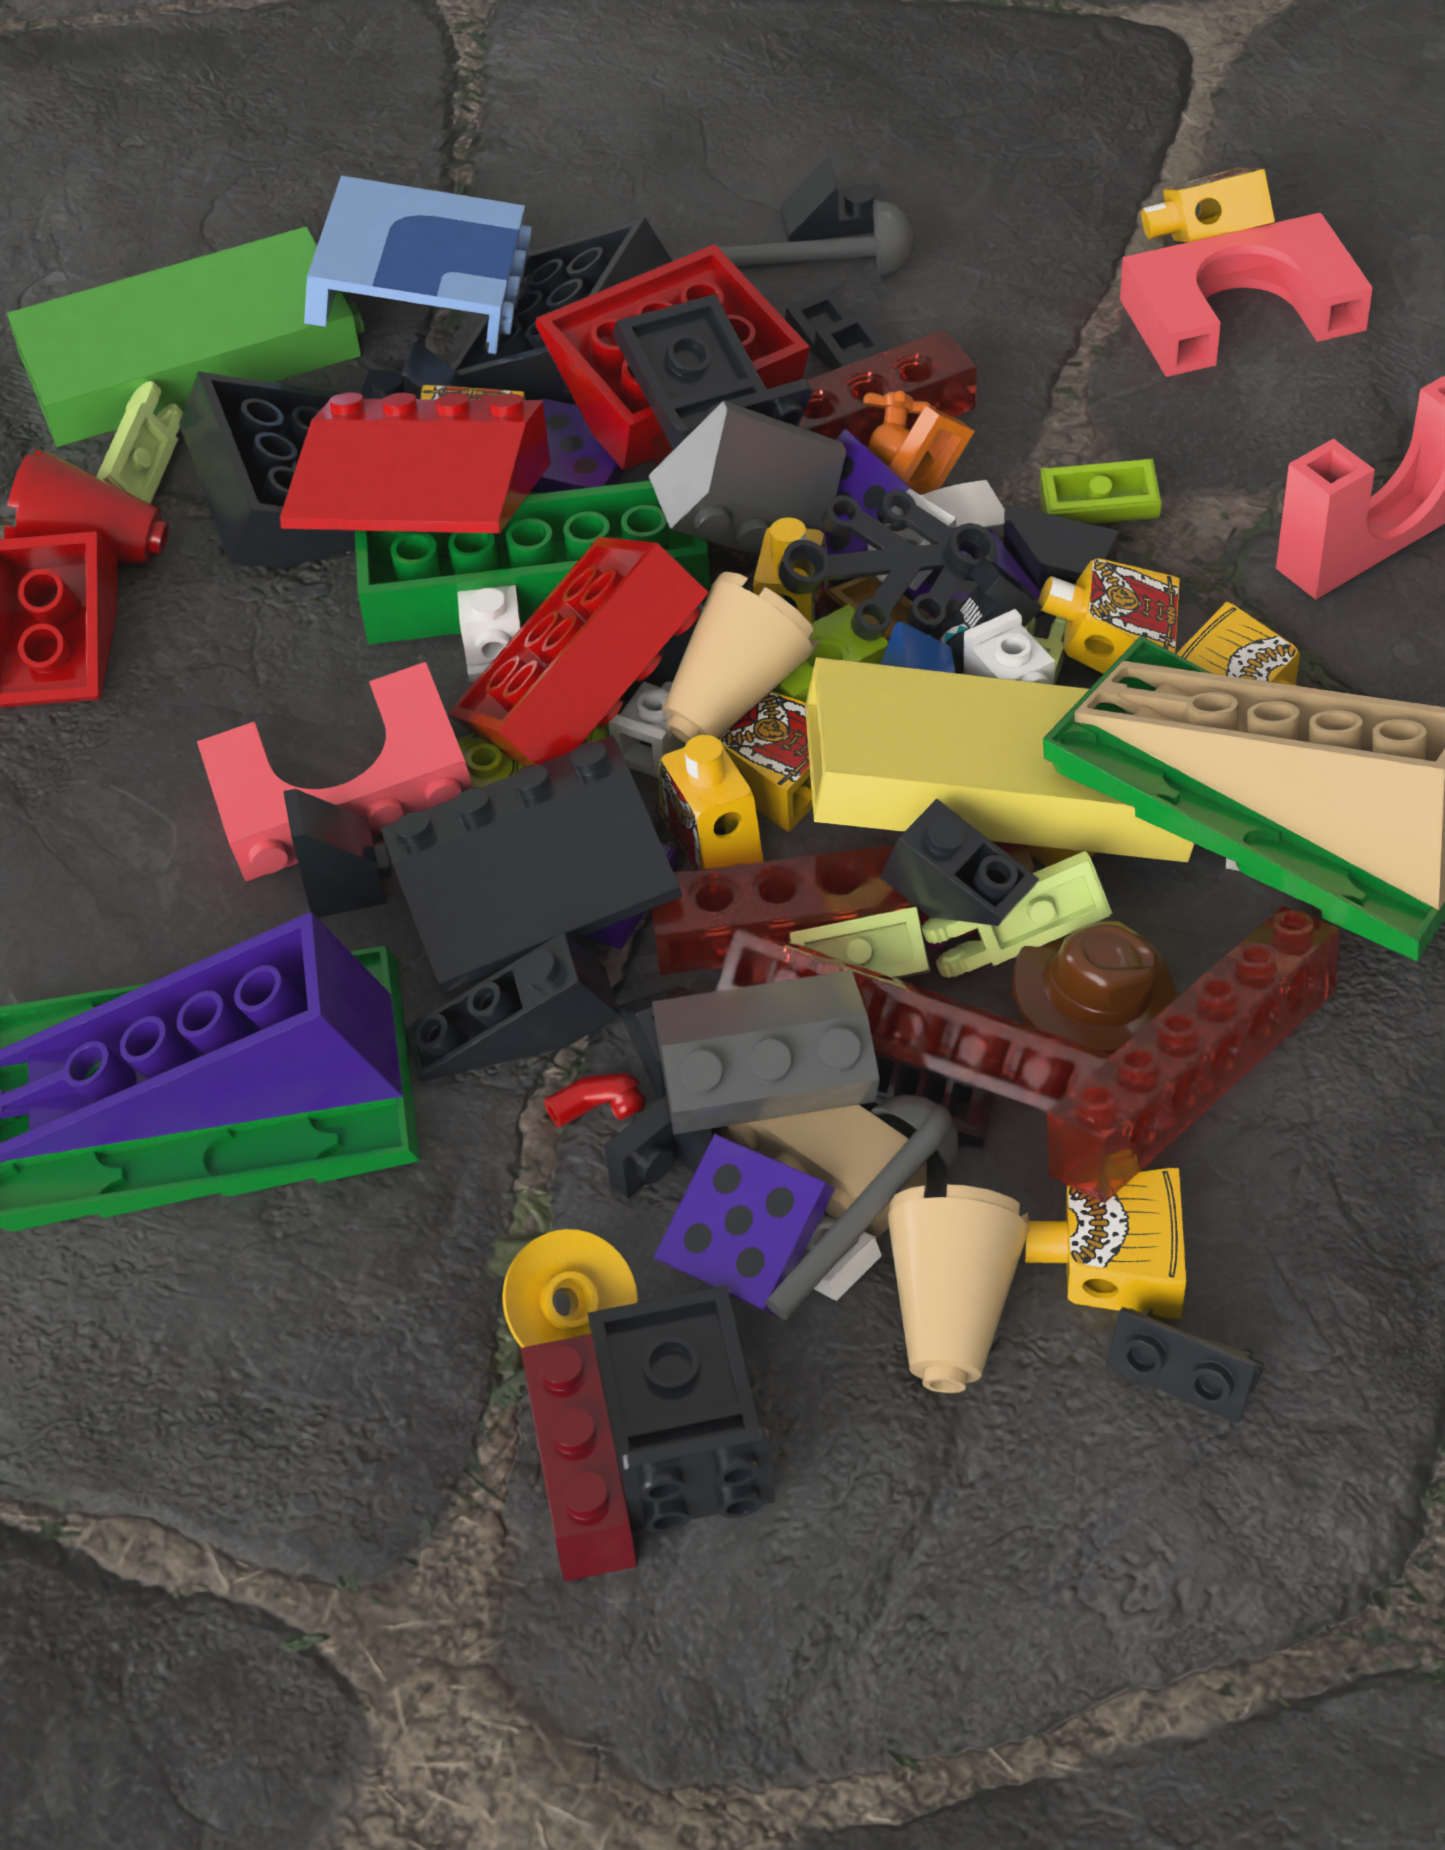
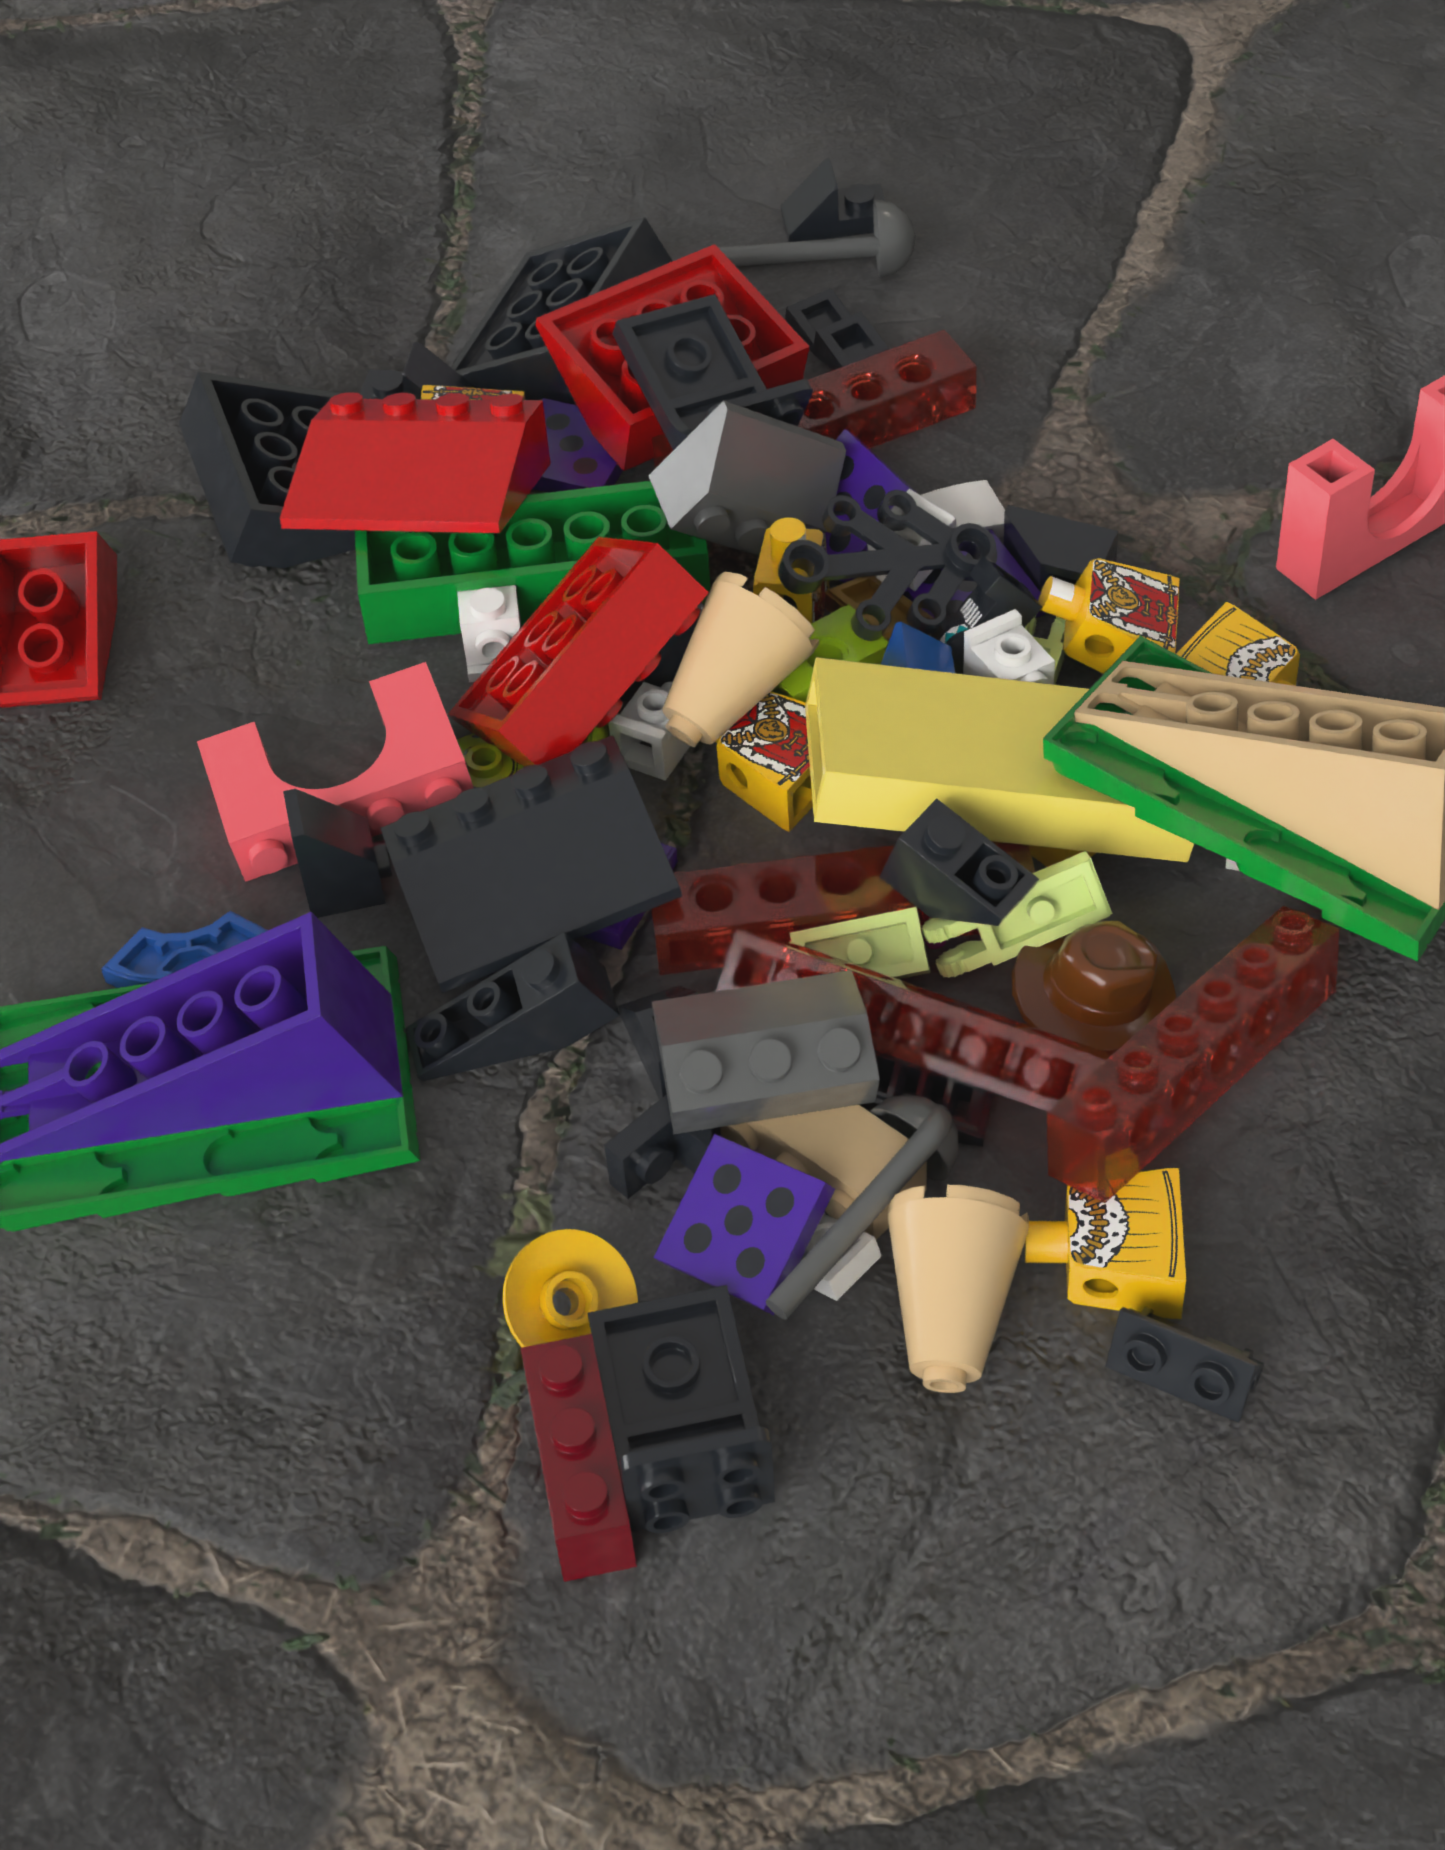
red cone [4,449,169,563] -> none
bright green brick [7,226,364,447] -> none
yellowish green hinge [96,381,183,504] -> none
light blue panel [304,176,532,354] -> none
red arm [544,1072,646,1128] -> none
yellow torso [659,735,764,891] -> none
orange piece [863,391,975,495] -> none
lime brick [1039,459,1162,524] -> none
coral arch [1120,212,1373,377] -> none
yellow torso [1141,168,1275,243] -> none
none -> blue tile [101,911,268,988]

